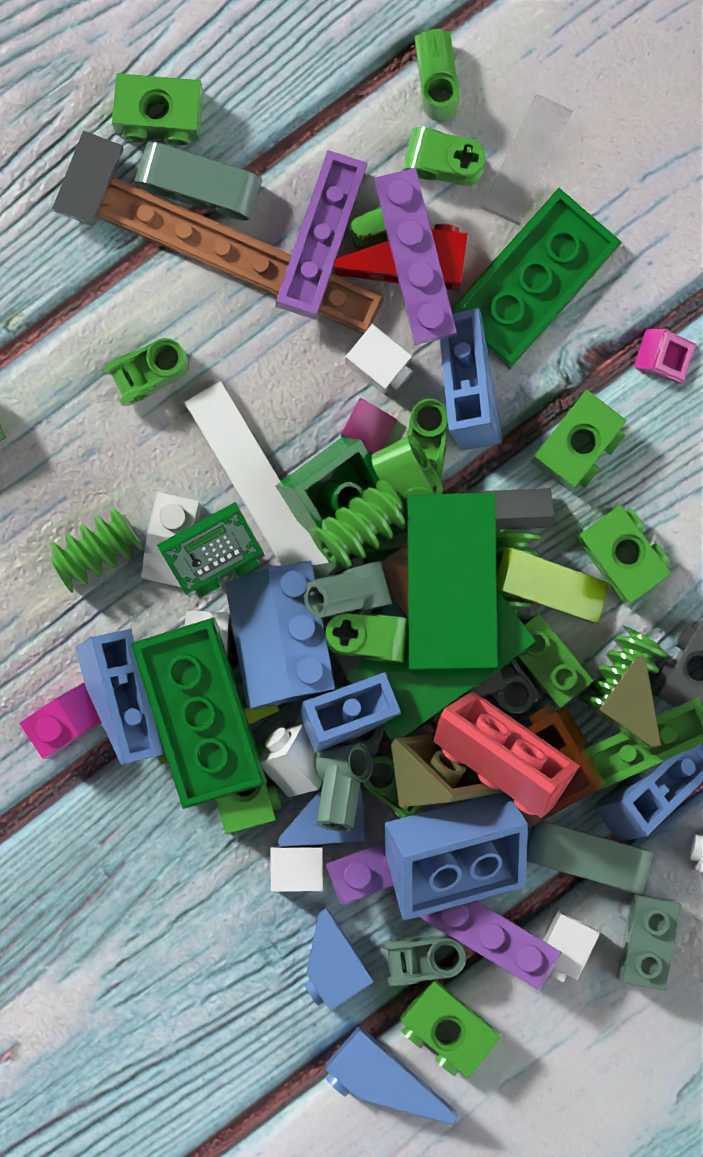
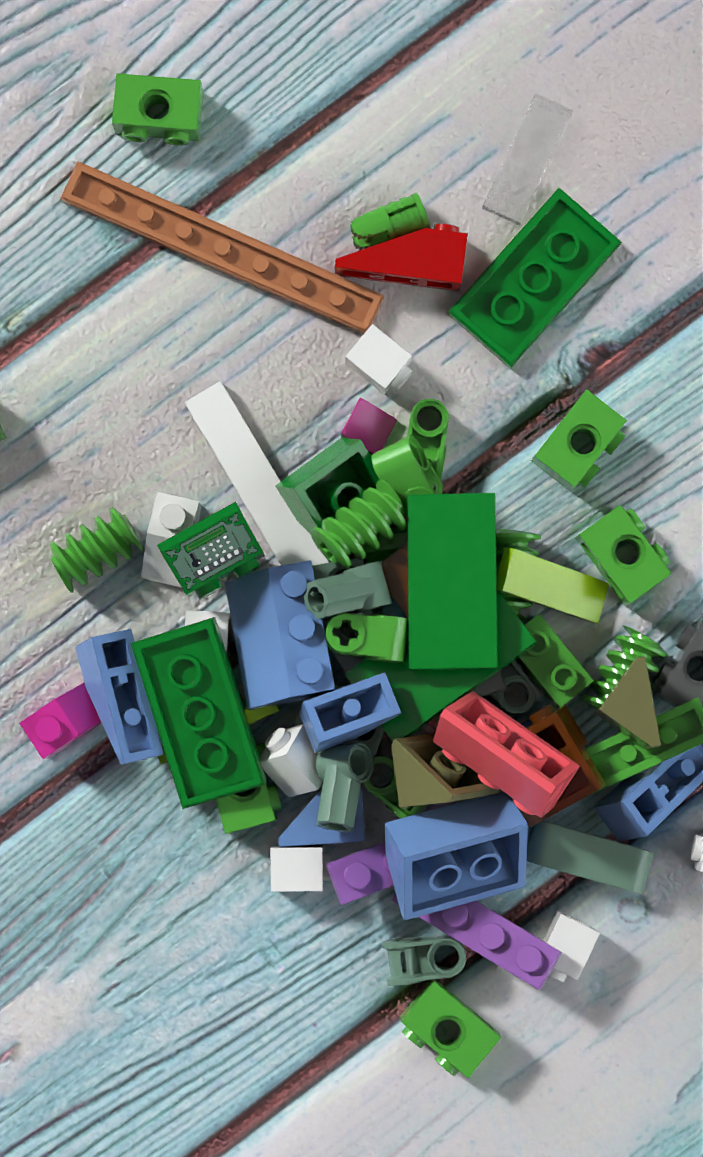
dark grey tile [52,131,124,226] -> none
bright green piece [104,338,189,407] -> none
sand green beam [134,141,262,221] -> none
medium lavender plate [275,150,368,320] -> none
medium blue slope [304,906,374,1011] -> none
medium blue slope [325,1025,458,1125] -> none
medium lavender plate [374,168,457,345] -> none
bright green piece [402,127,485,186] -> none
bright green piece [414,28,460,121] -> none
medium blue slope [440,308,502,451] -> none
dark grey tile [466,488,555,530] -> none
sand green brick [617,892,681,991] -> none
dark pink slope [634,329,696,383] -> none

